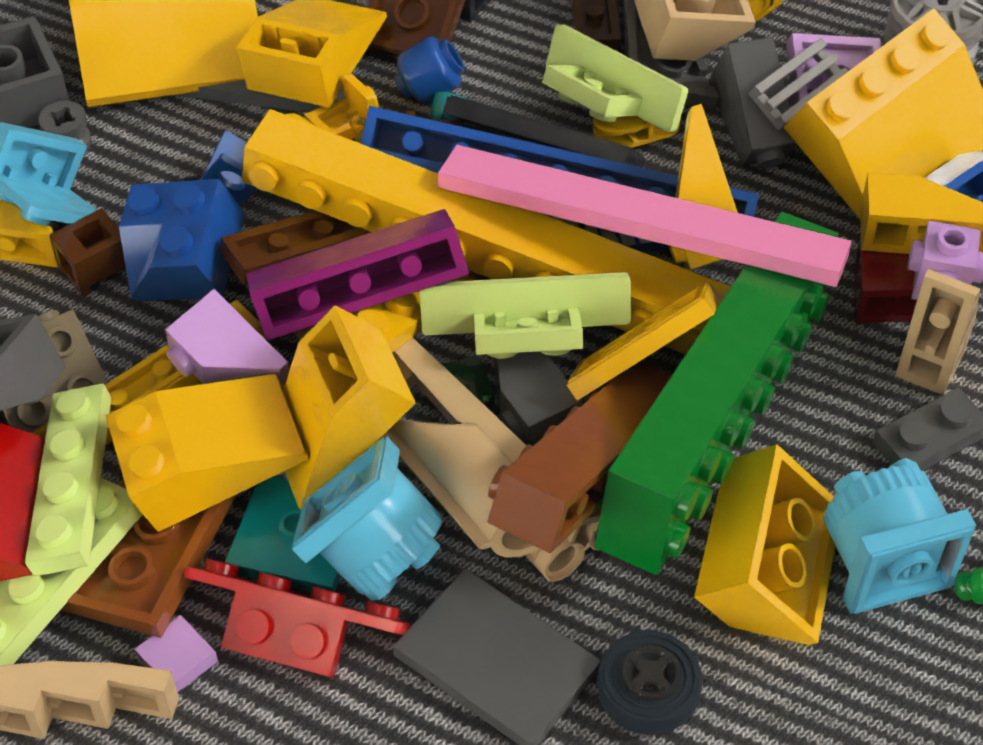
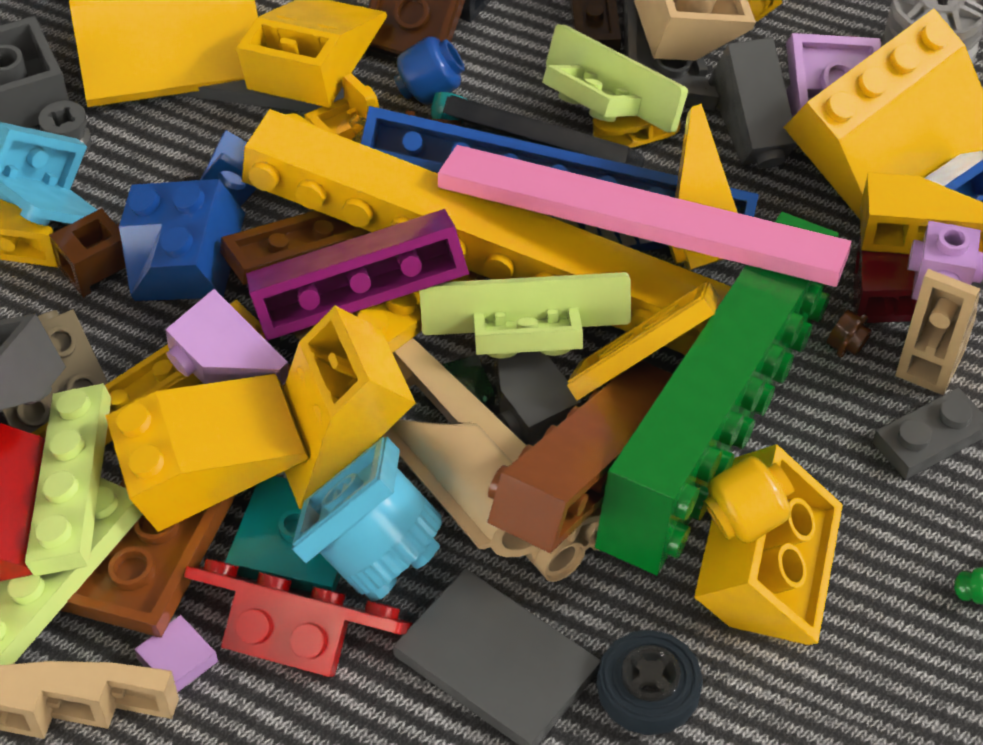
light grey tile [748,38,848,130] -> none
medium azure piece [823,458,976,614] -> none
none -> yellow head [703,456,794,543]
none -> reddish brown plate [826,310,872,358]

